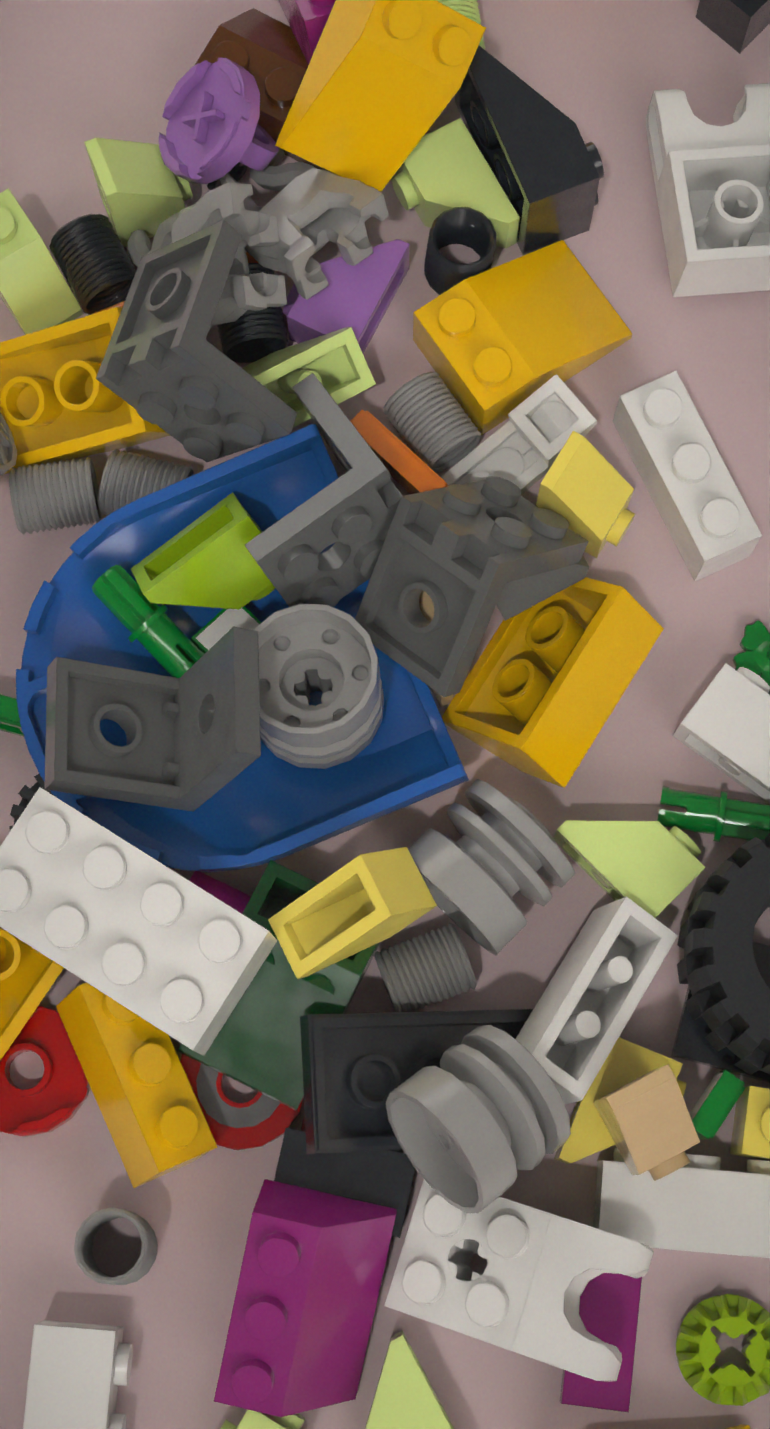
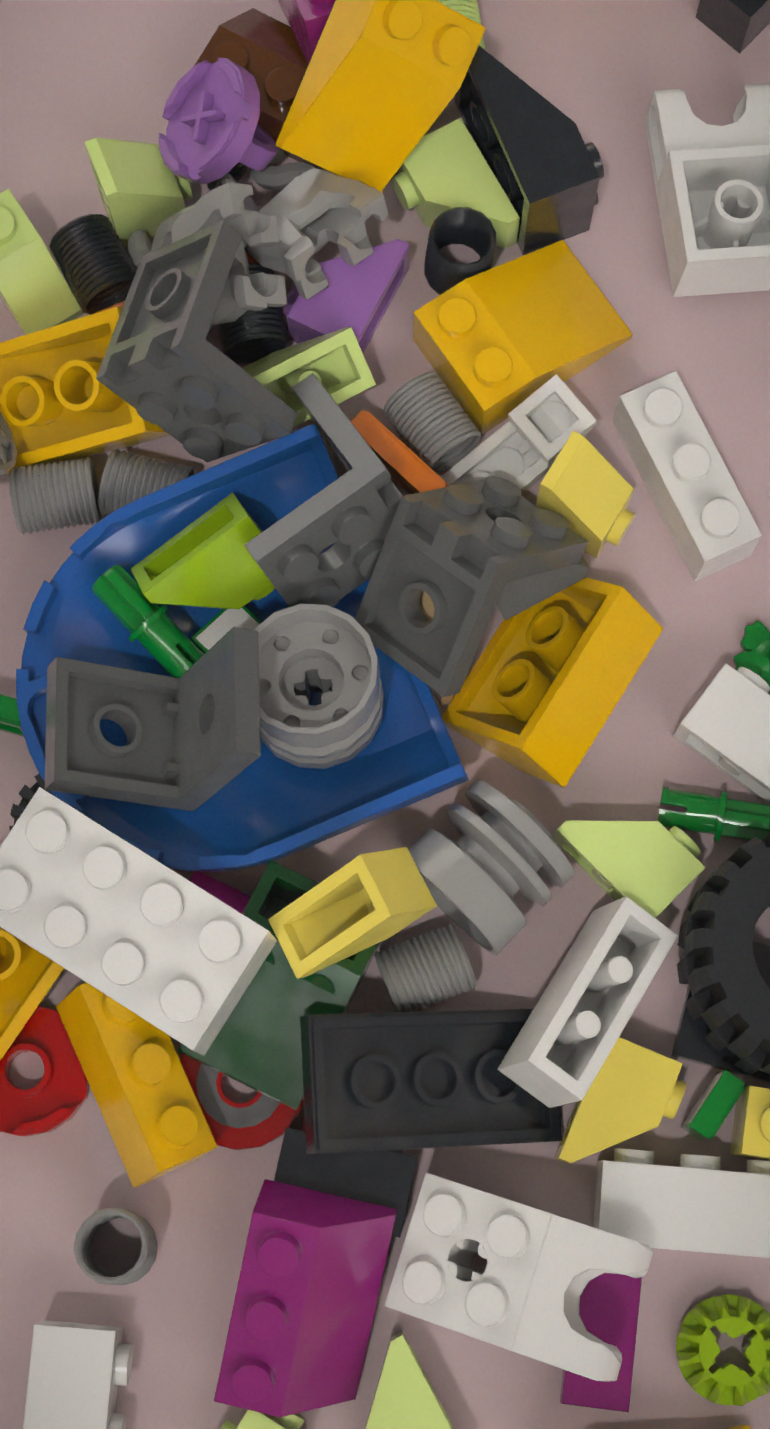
light grey wheel [386,1025,571,1213] -> none
tan slope [593,1064,700,1181] -> none

